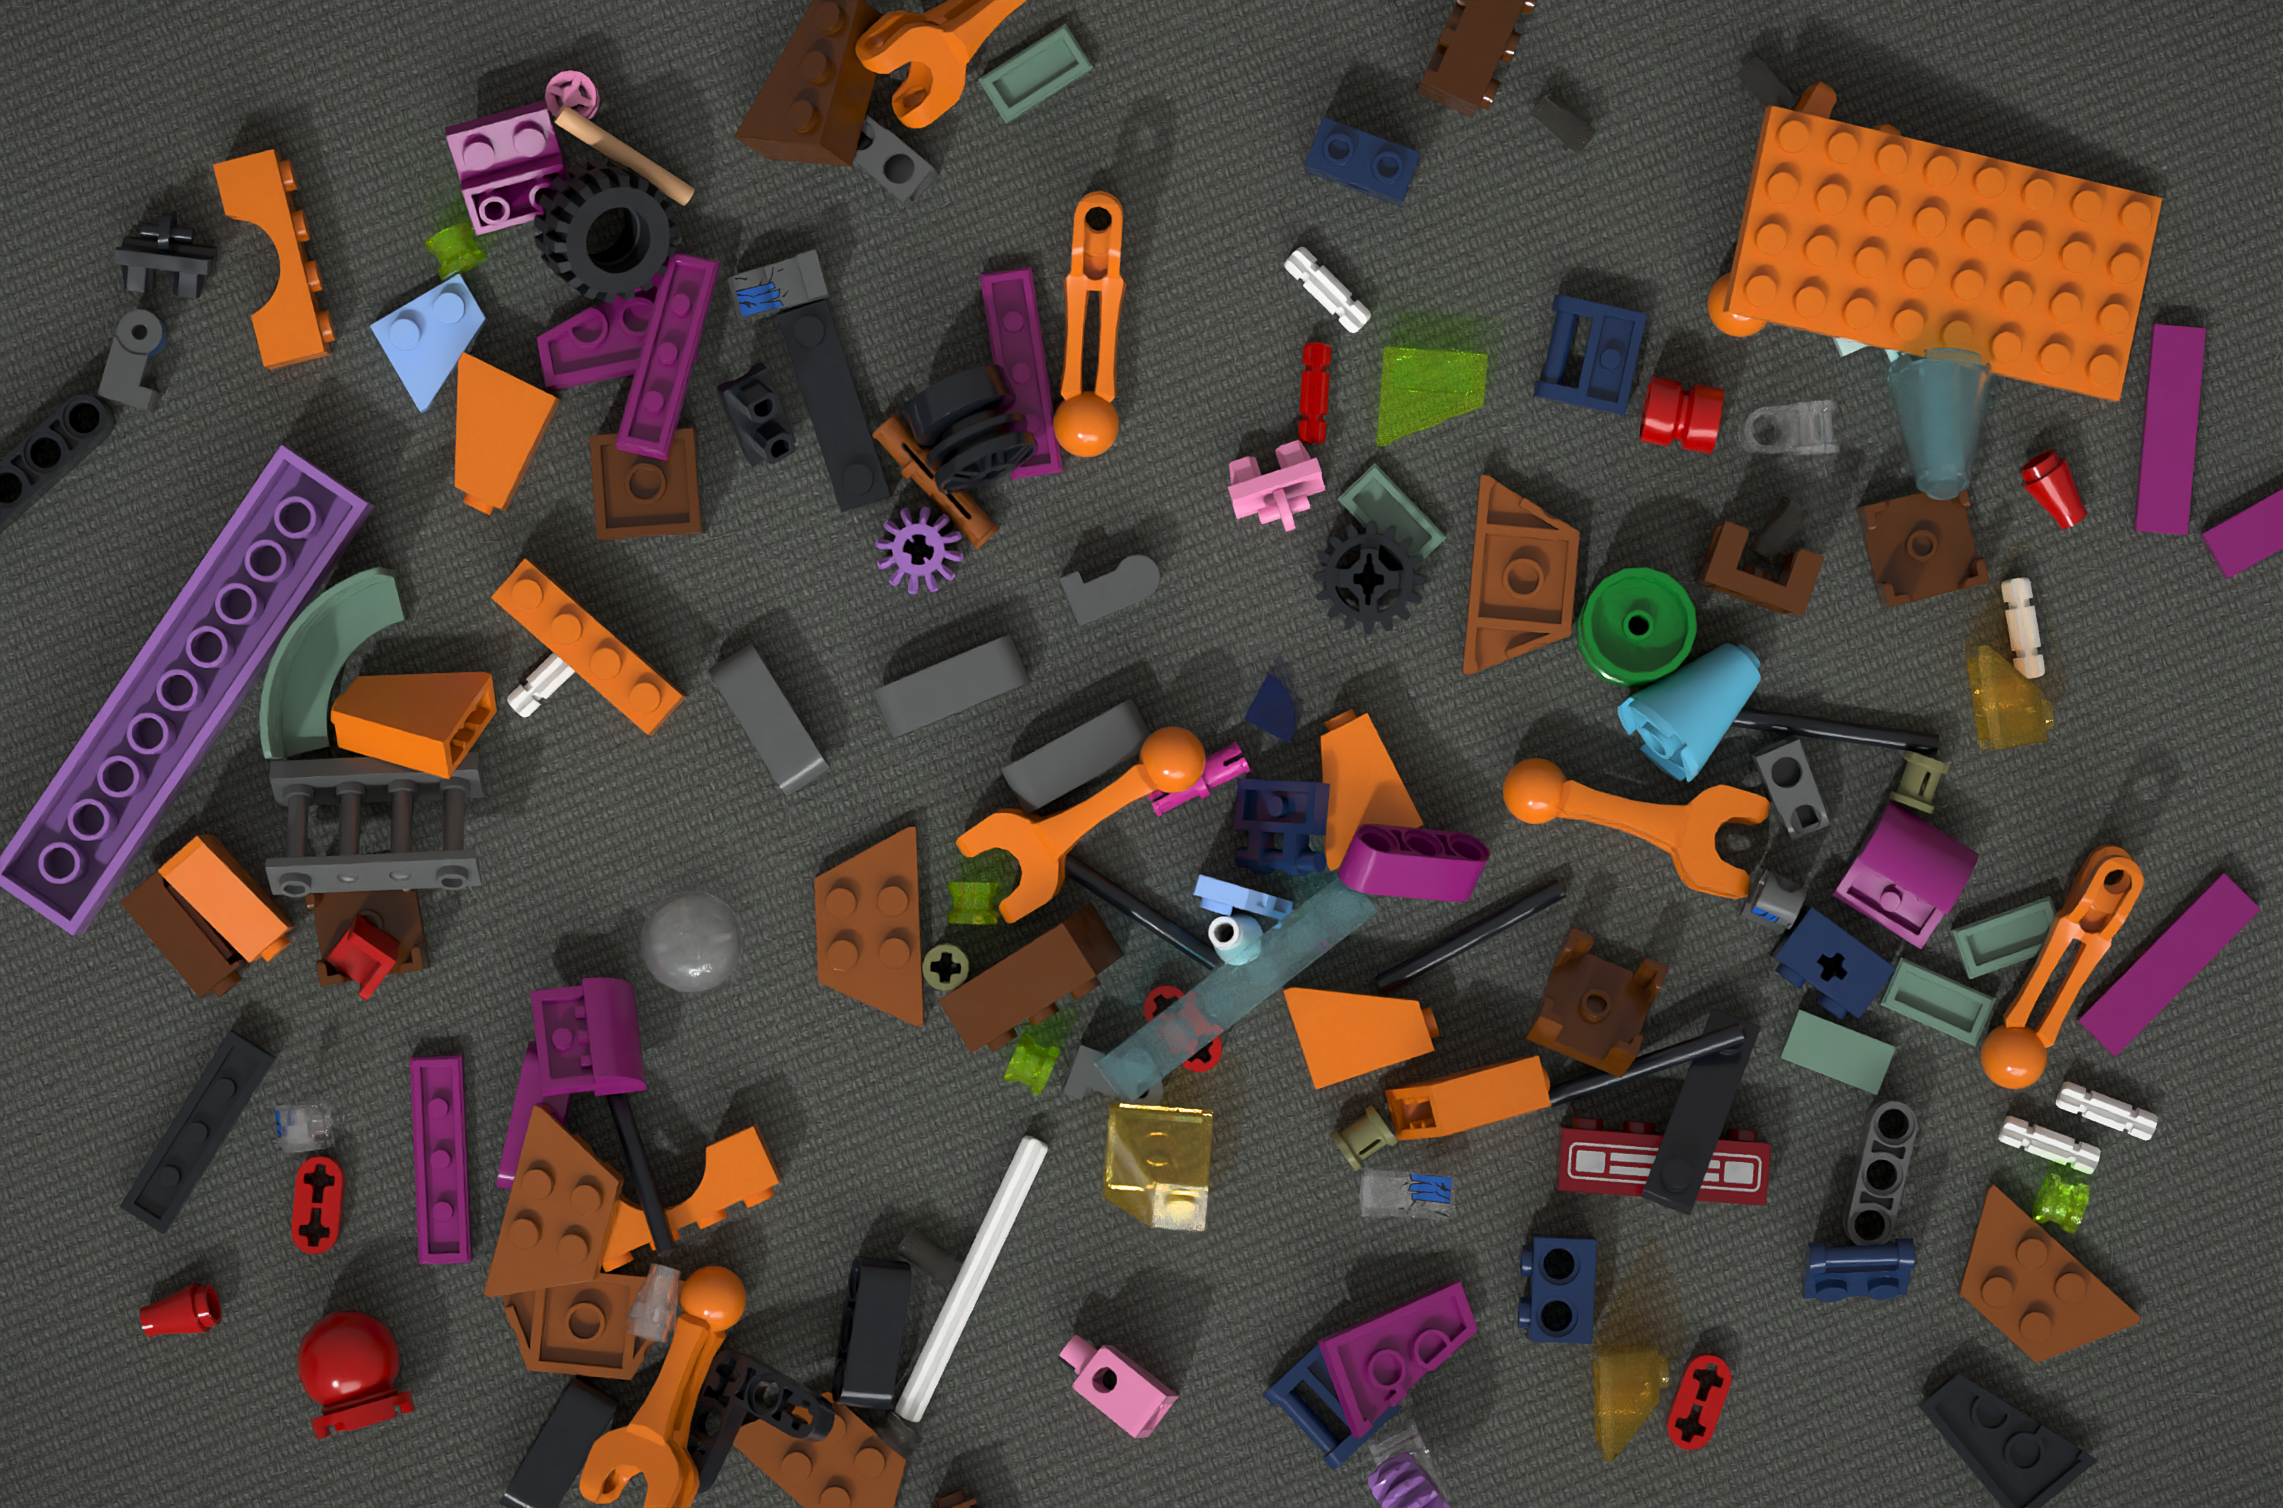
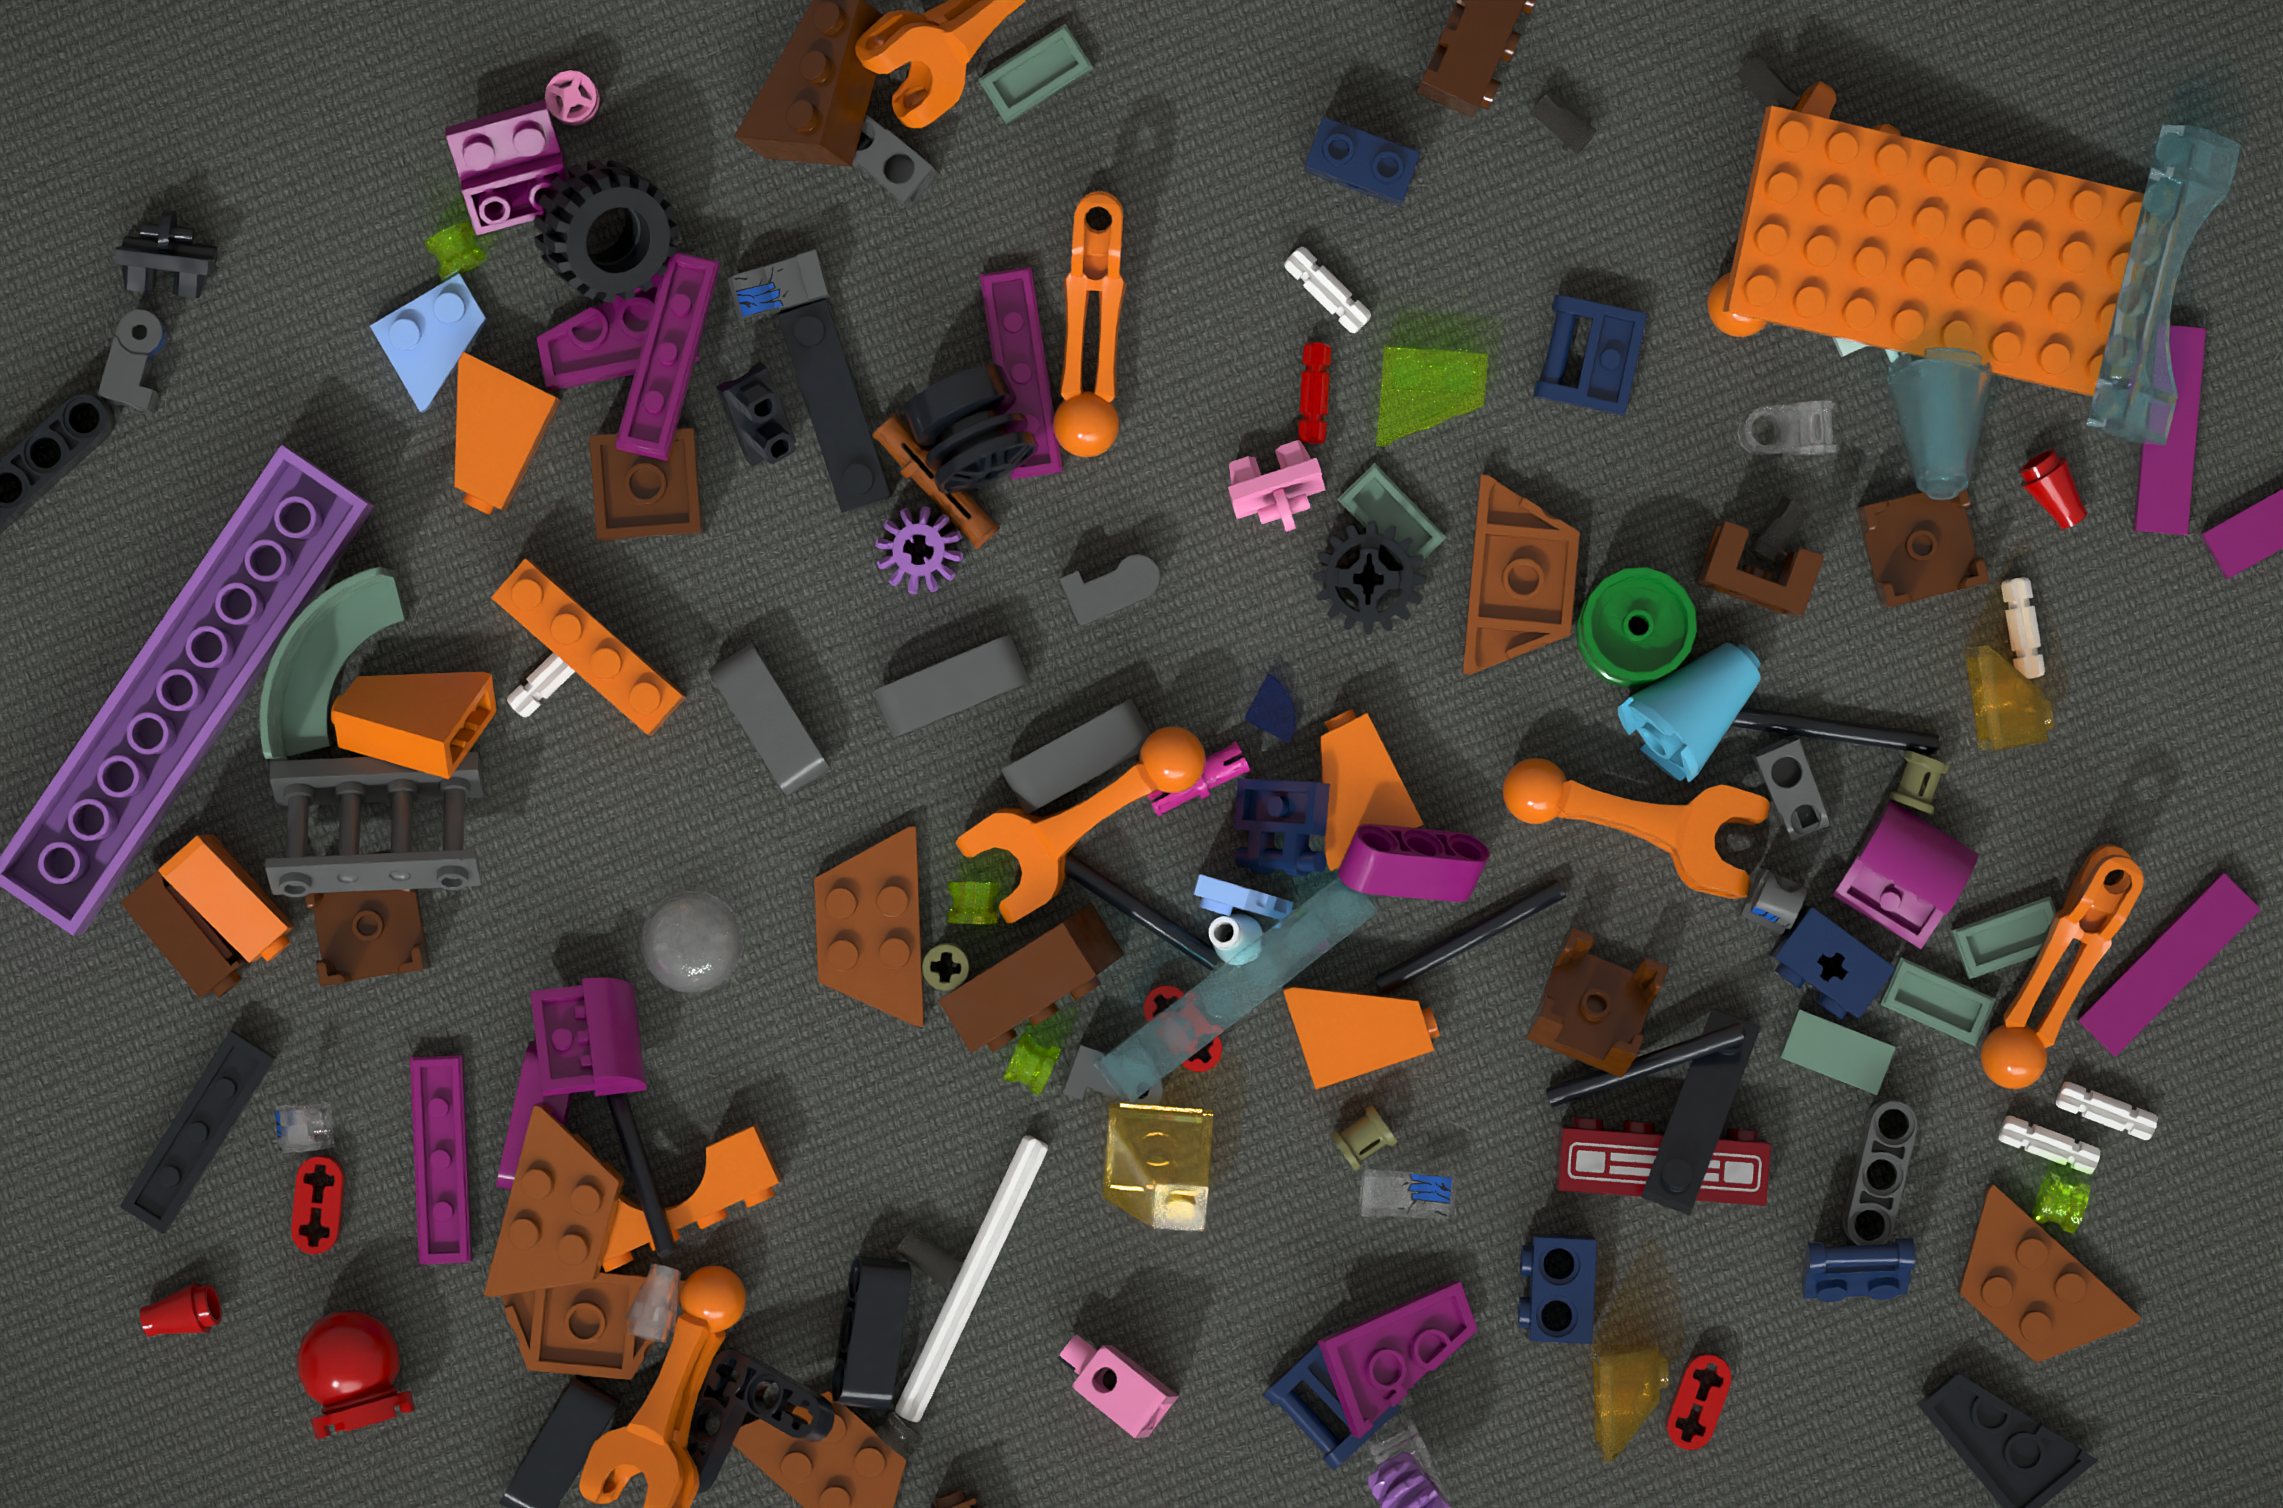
orange arch [213,149,336,370] -> none
red panel [326,914,400,1001] -> none
light nougat bar [553,105,695,206] -> none
orange slope [1385,1055,1551,1141] -> none
red wheel [1639,376,1724,454] -> none
none -> clear light blue arch [2086,125,2241,445]

